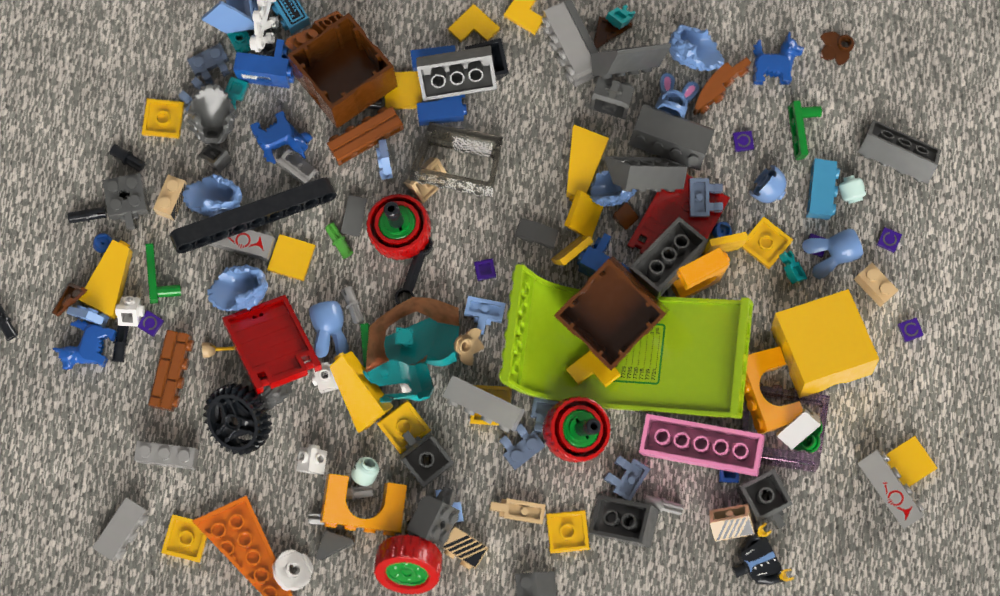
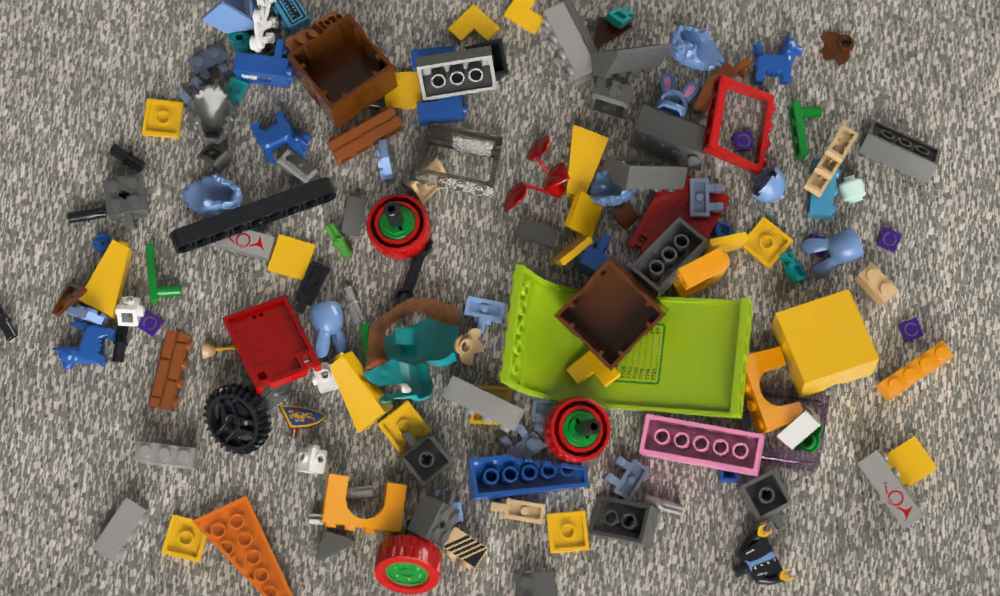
tan brick [153,175,188,221] -> none
medium blue hair [207,264,268,312] -> none
white plate [272,550,313,591] -> none
light aqua head [351,457,379,486] -> none
dark purple tile [474,258,496,281] -> none
tan brick [709,504,754,541] -> none
none -> shield [279,405,327,438]
none -> black hinge [295,261,330,314]
none -> blue wedge [468,455,589,501]
none -> red plant [504,134,570,213]
none -> red windscreen [702,74,776,175]
none -> tan slope [803,124,859,198]
none -> light orange arch [875,340,954,402]

